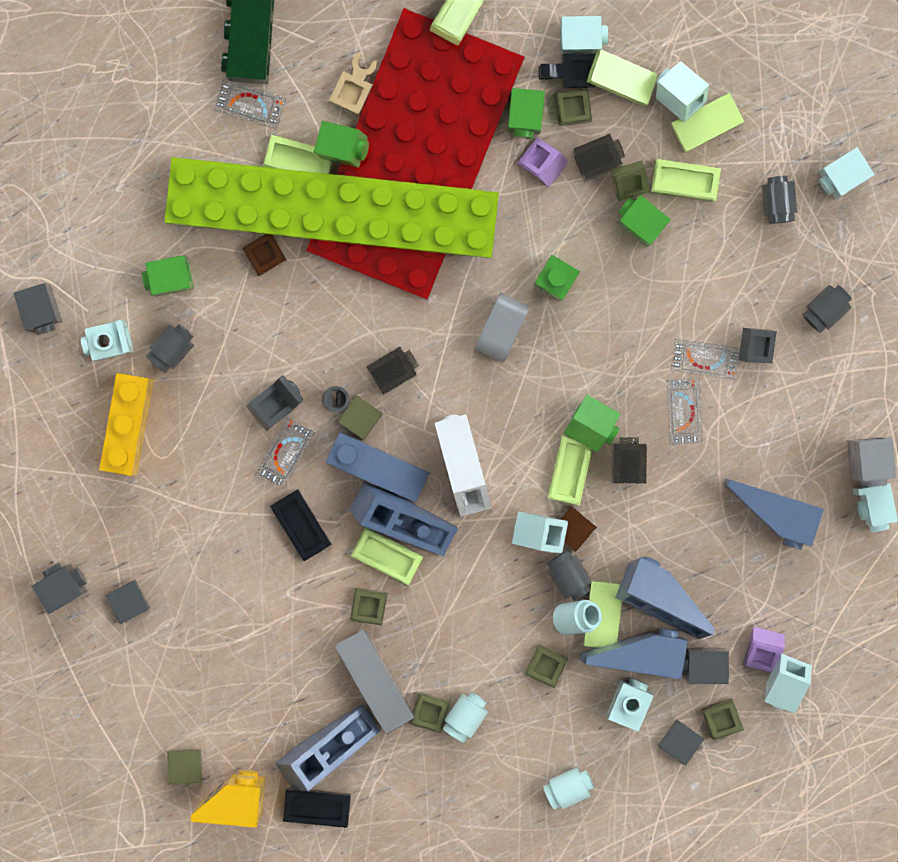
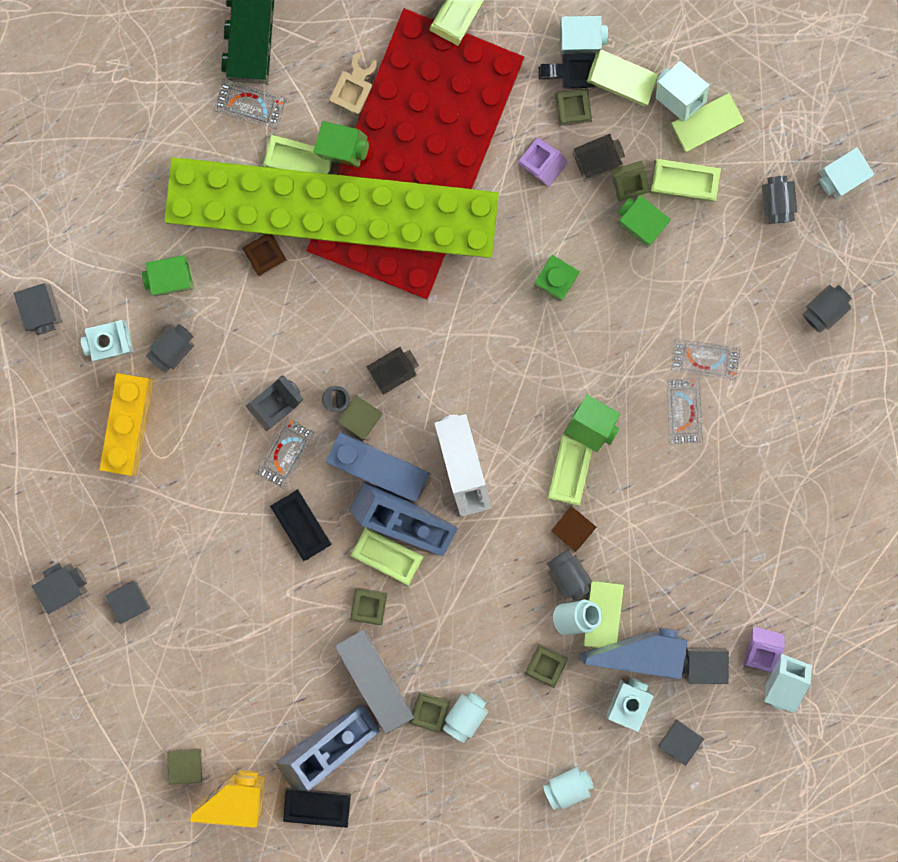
light grey beam [475,293,530,363] -> none
bright green brick [508,88,545,139] -> none
light aqua brick [512,511,568,553] -> none
clear smoke brick [611,437,647,484] -> none
slope [615,557,715,639] -> none
olive tile [701,698,744,741] -> none
sand blue slope [724,479,824,550] -> none
dark grey plate [739,328,777,364] -> none
light grey brick [847,437,896,487] -> none
light aqua brick [852,482,898,532] -> none

